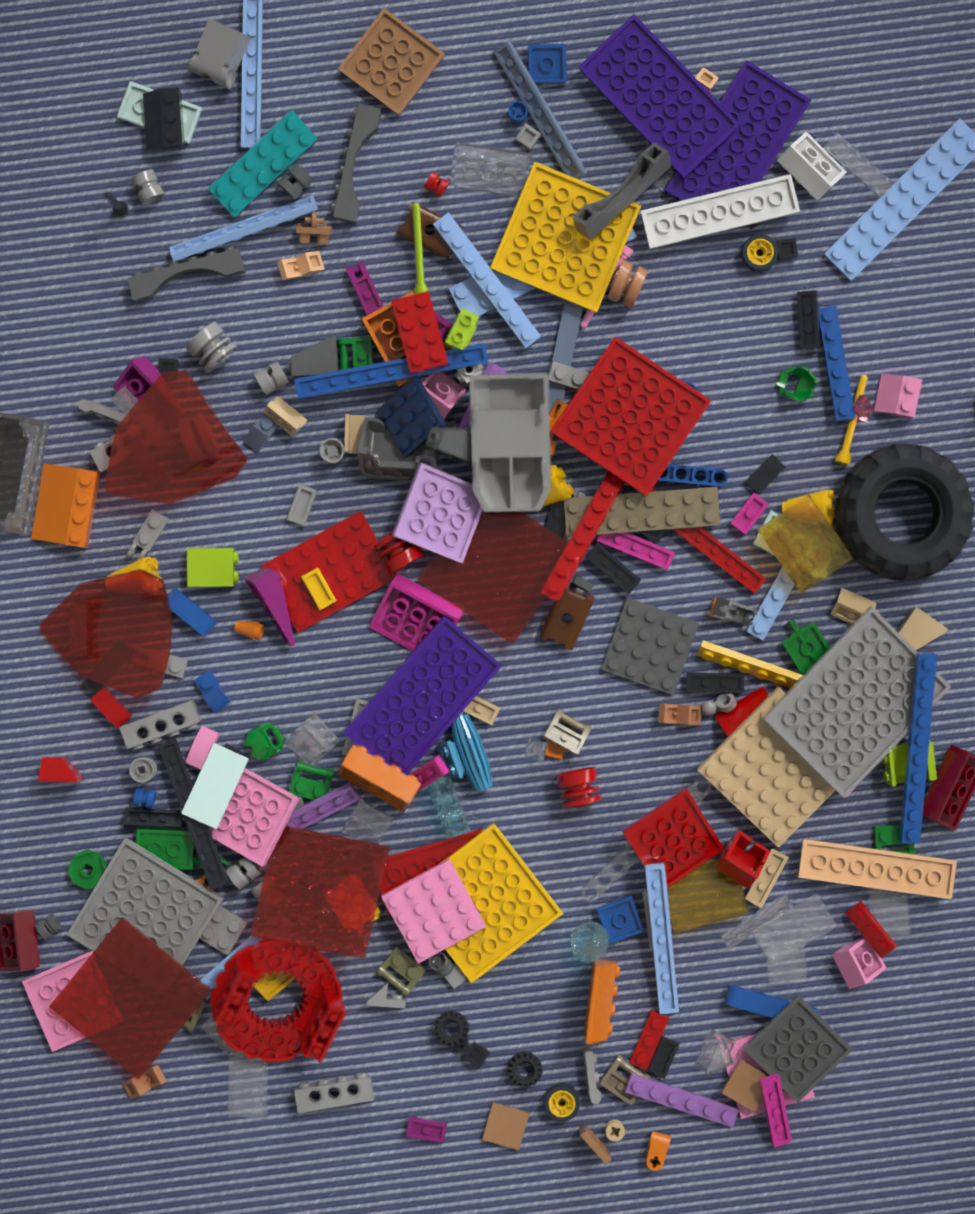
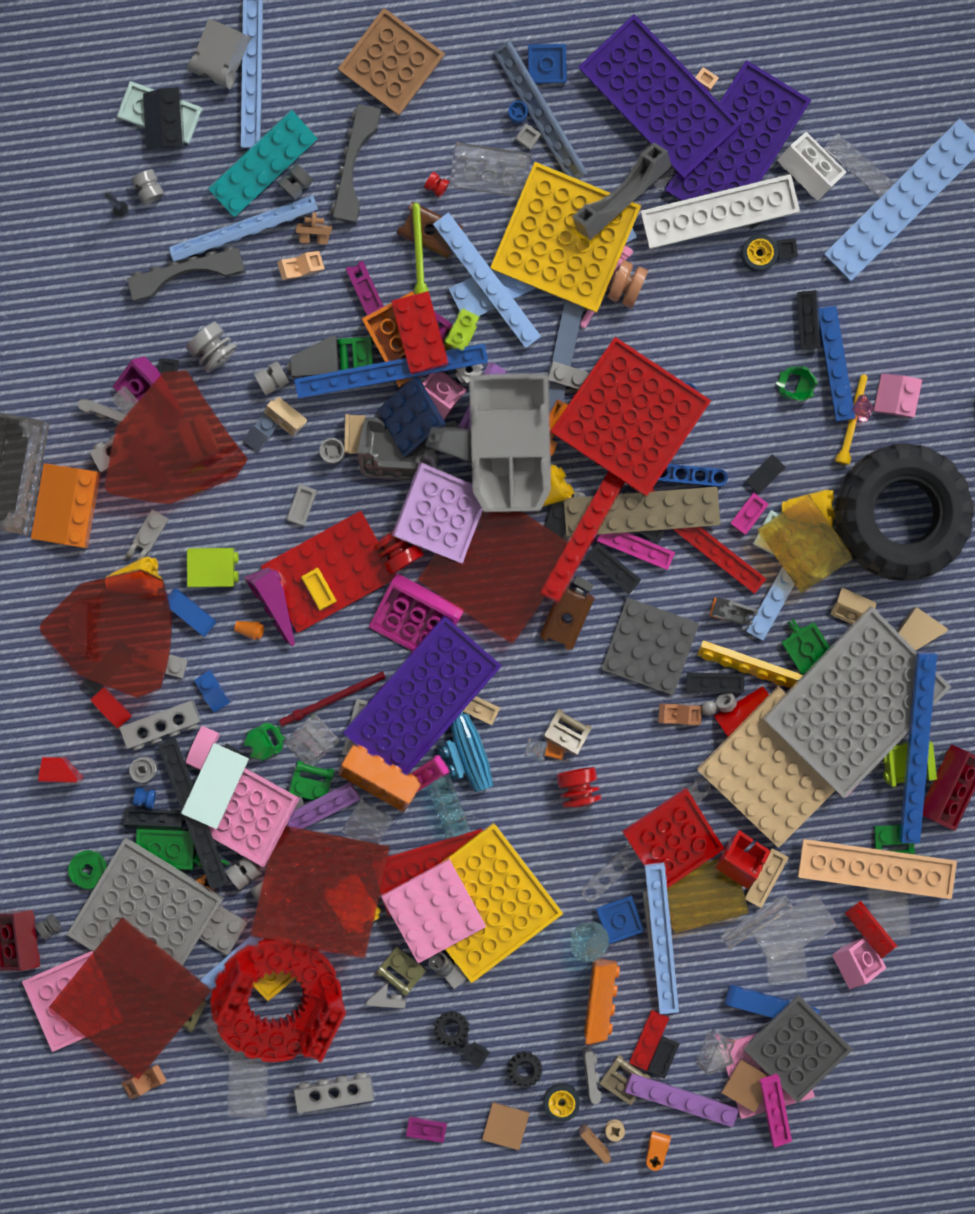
none -> dark red bar [279,671,386,727]

